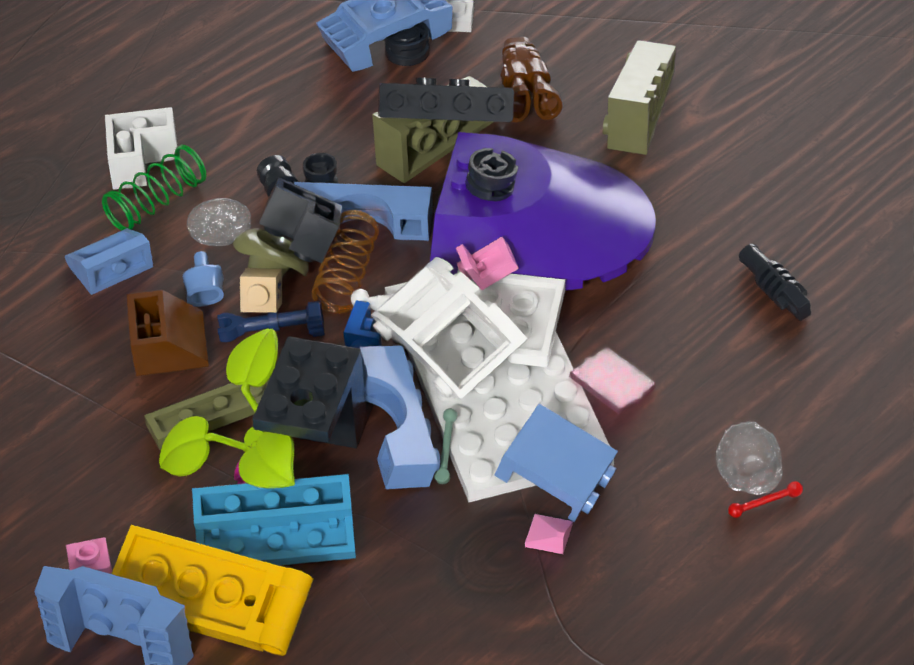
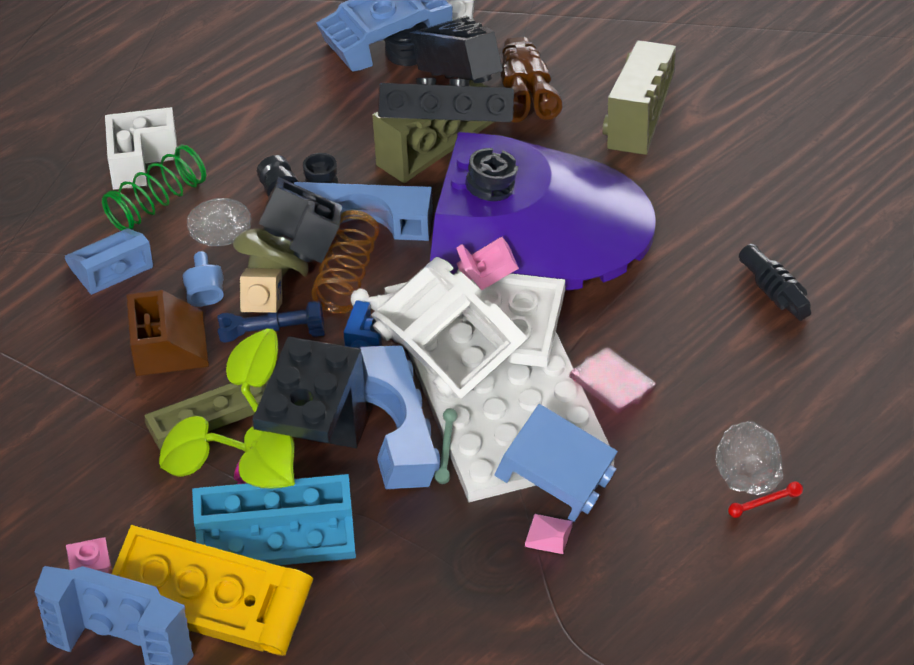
none -> black wedge [410,16,503,83]

